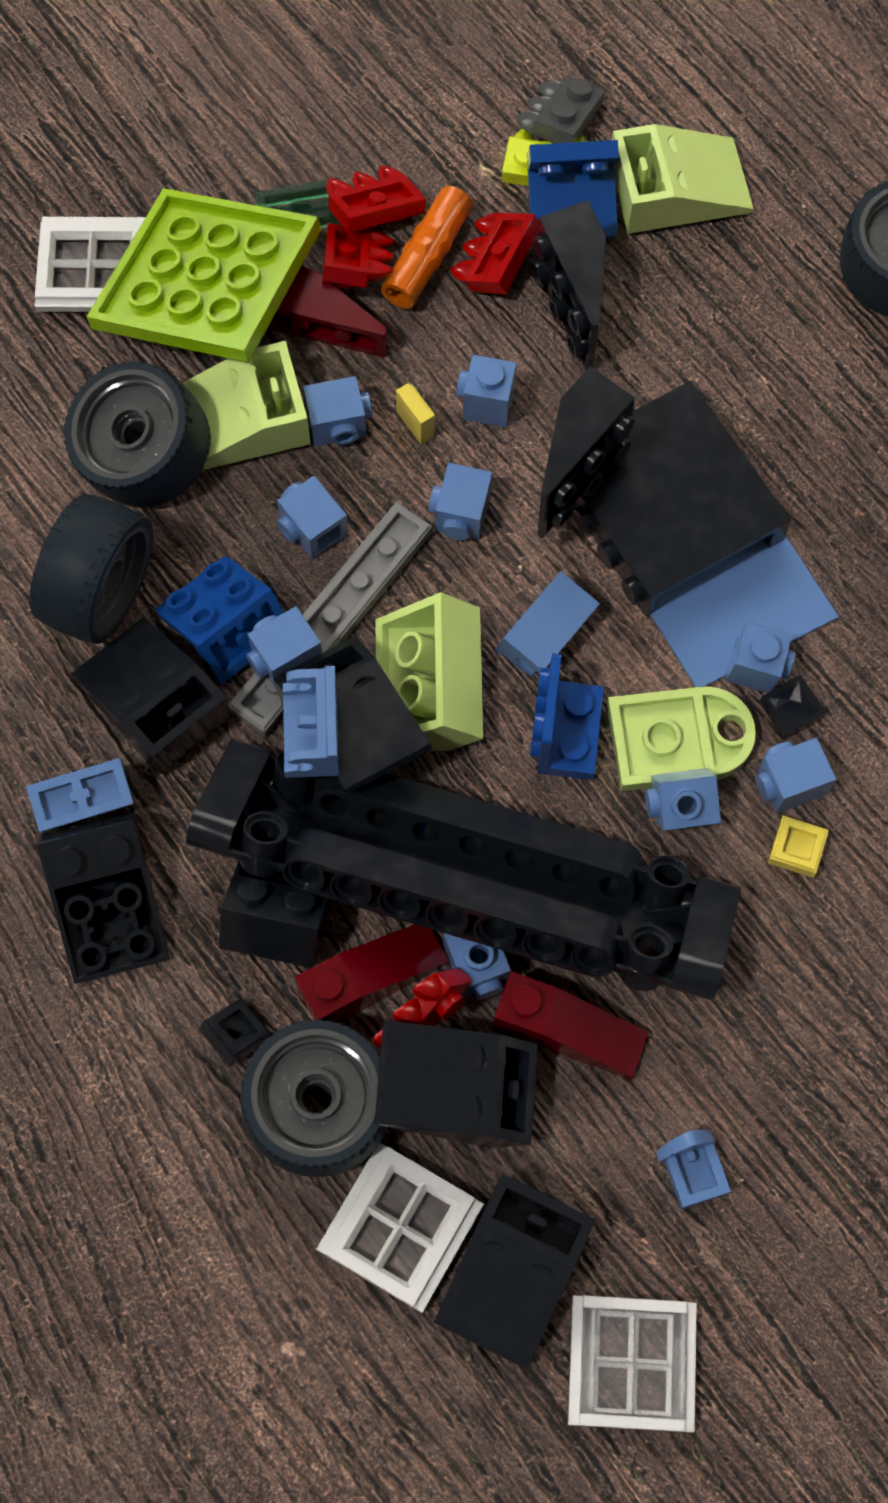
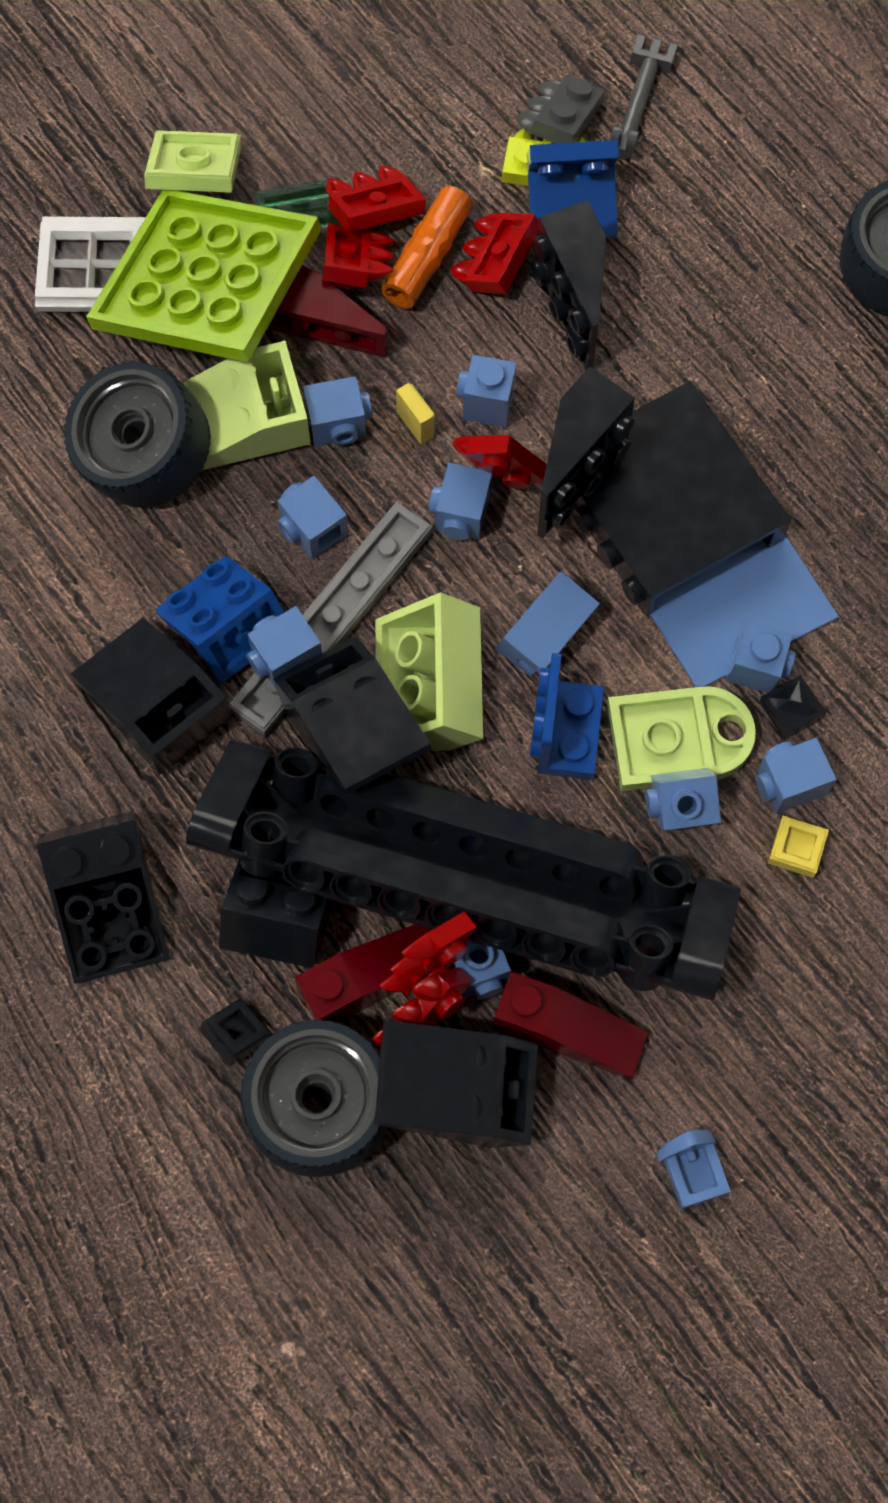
medium blue hinge [26,758,135,833] -> none
black wheel [29,494,153,644] -> none
medium blue hinge [283,666,339,778] -> none
white piece [316,1143,484,1313] -> none
black slope [433,1174,596,1370] -> none
clear piece [568,1295,697,1433] -> none
yellowish green slope [612,124,754,234] -> none
none -> yellowish green tile [144,130,241,193]
none -> red plate [379,911,476,996]
none -> red plate [452,435,547,489]
none -> dark grey hinge [610,33,679,160]

